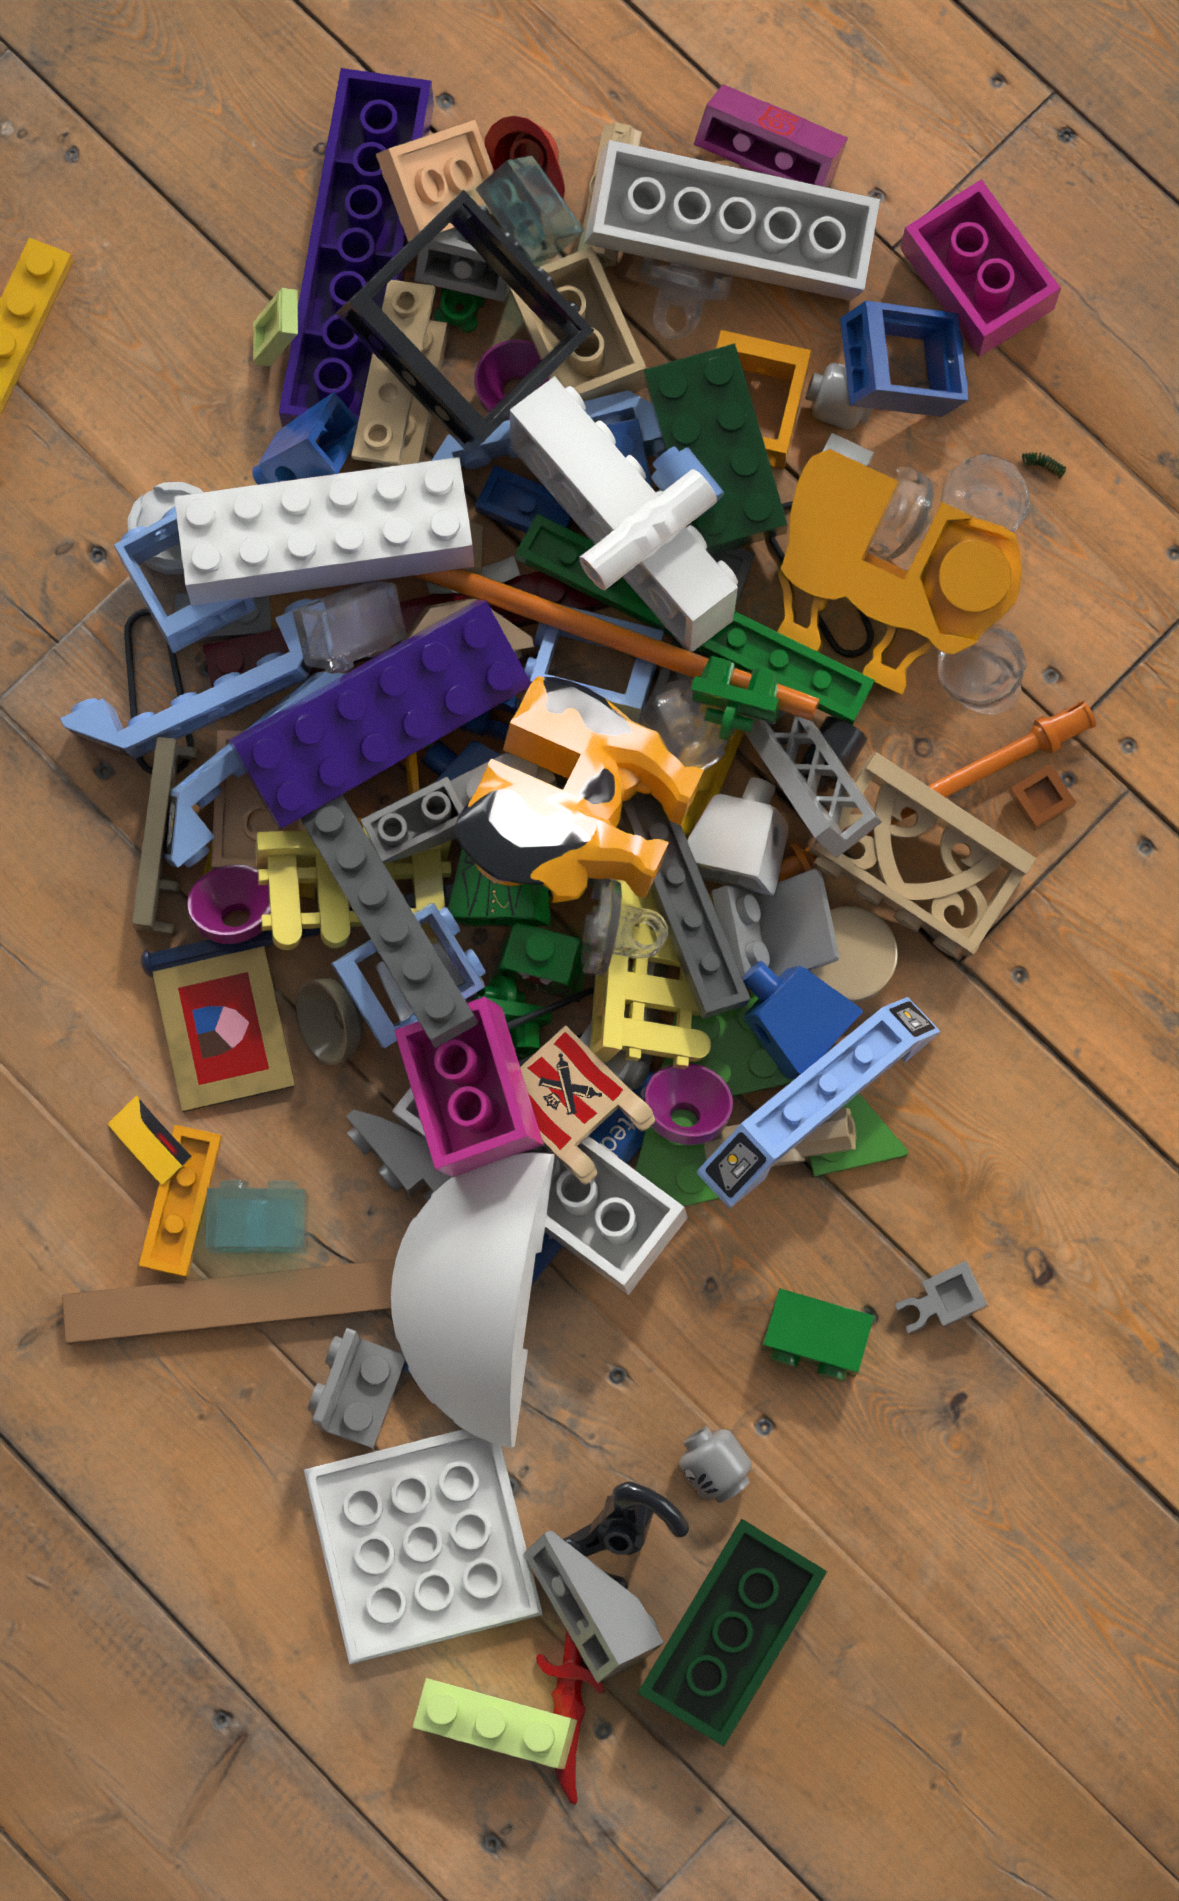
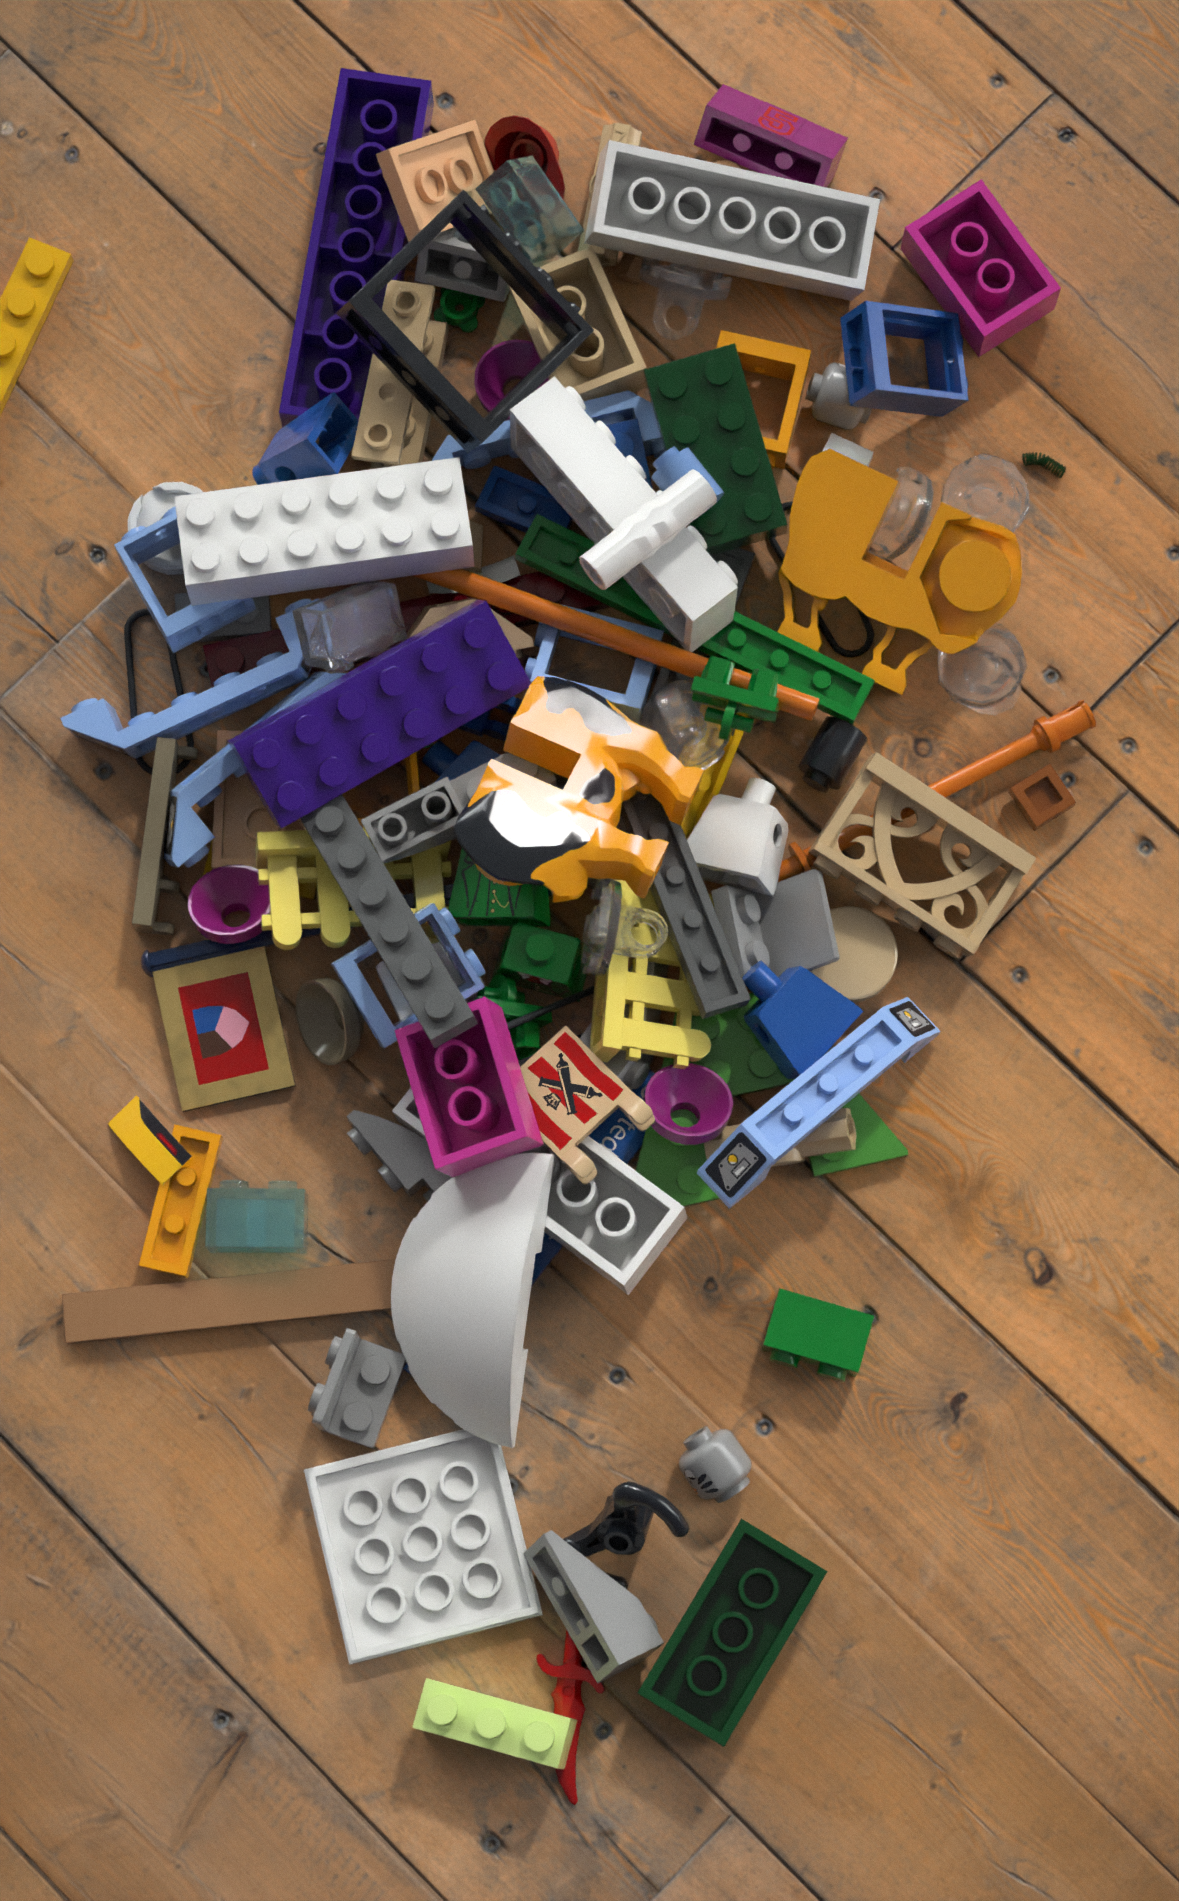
yellowish green tile [253,288,298,366] -> none
light grey fence [737,710,882,858] -> none
light grey plate [895,1261,989,1334] -> none

